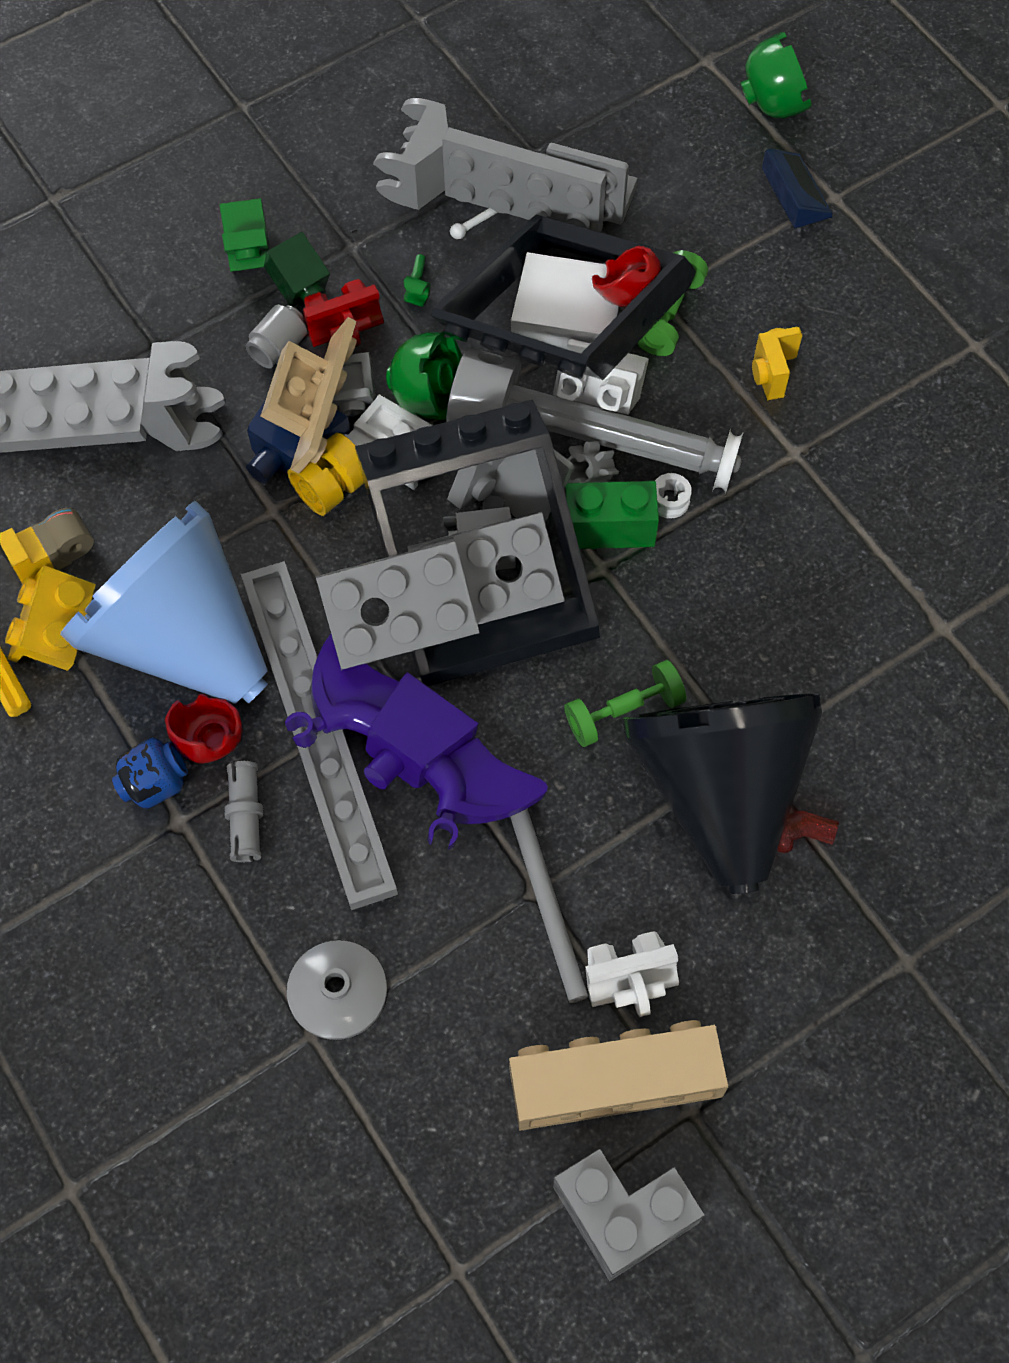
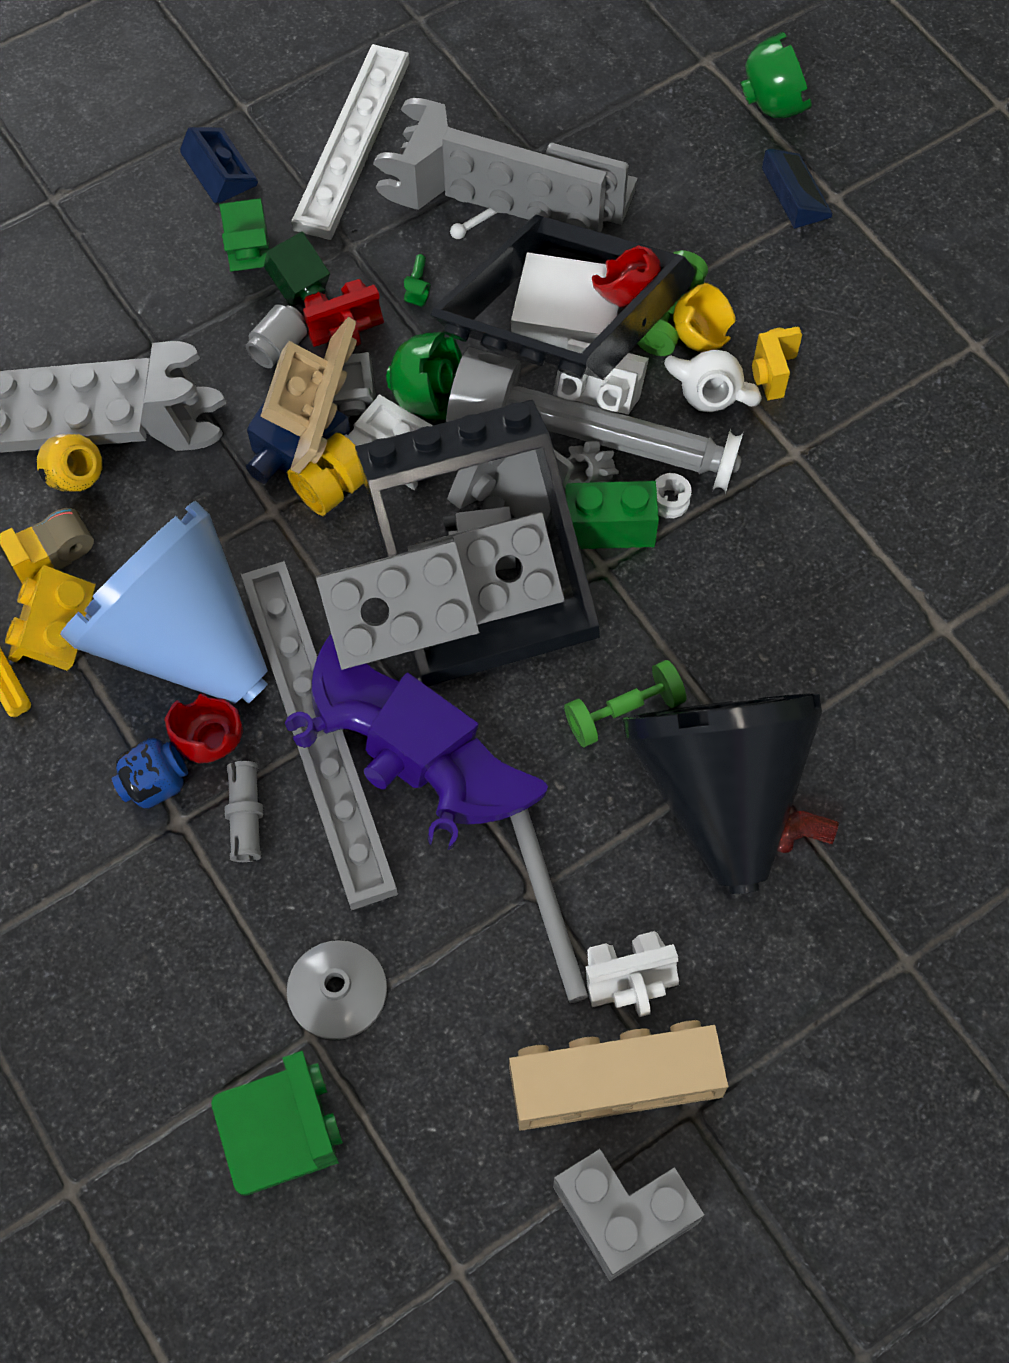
none -> yellow head [37,434,102,491]
none -> dark blue slope [180,127,258,203]
none -> green bracket [211,1051,343,1196]
none -> white tile [291,44,409,240]
none -> white piece [664,350,762,412]
none -> yellow hair [673,283,736,353]

